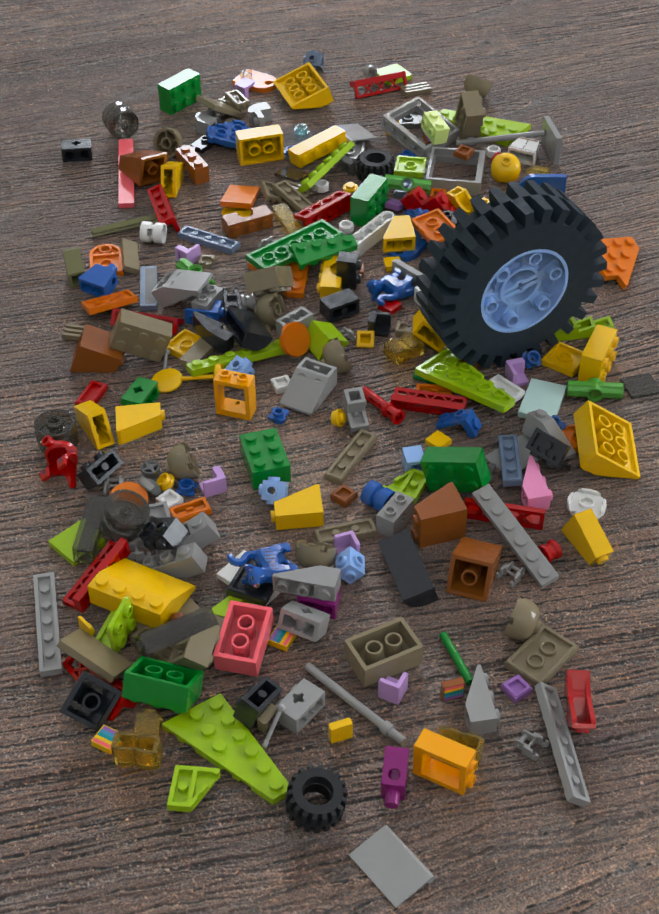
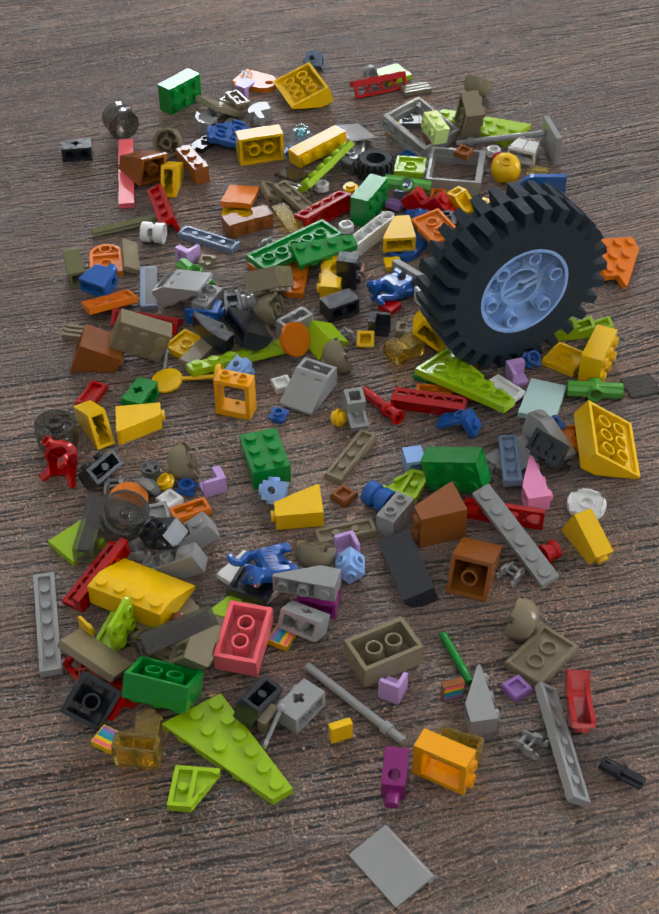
black tyre [285,764,348,833] -> none
yellow tile [425,430,452,447] -> none
none -> black axle [599,756,646,790]

